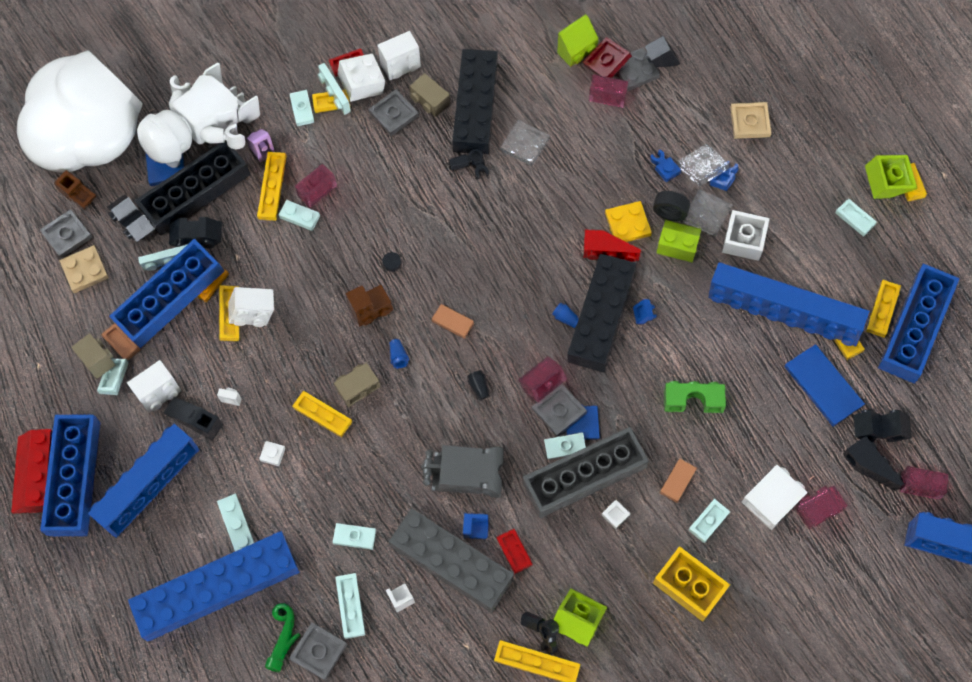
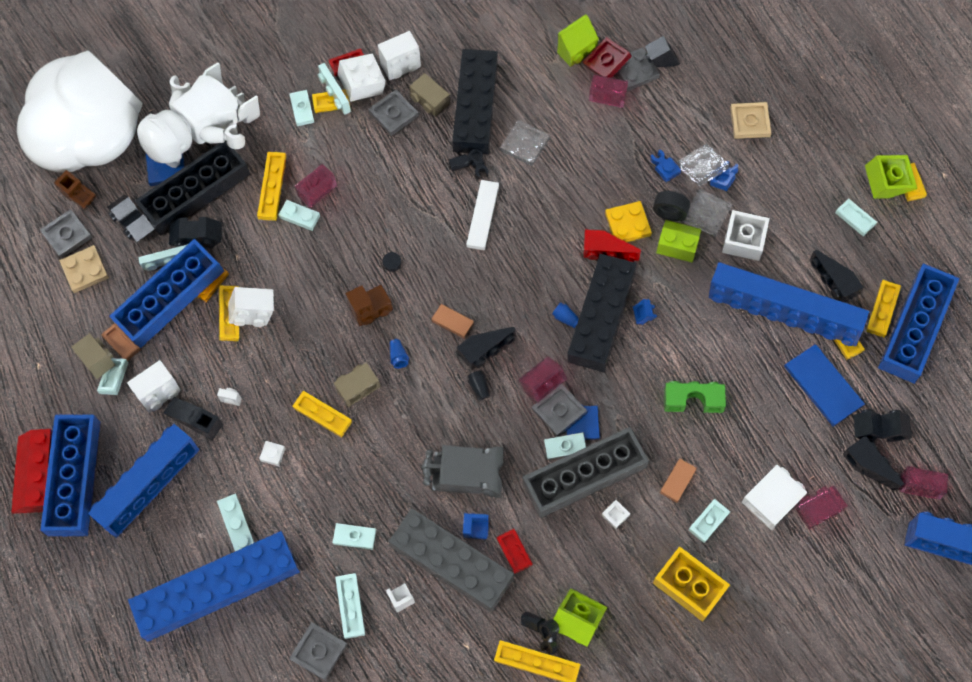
lavender slope [246,129,275,162] -> none
green plant [264,603,301,673] -> none
none -> black slope [457,326,516,370]
none -> white tile [467,180,499,250]
none -> black slope [810,250,864,303]

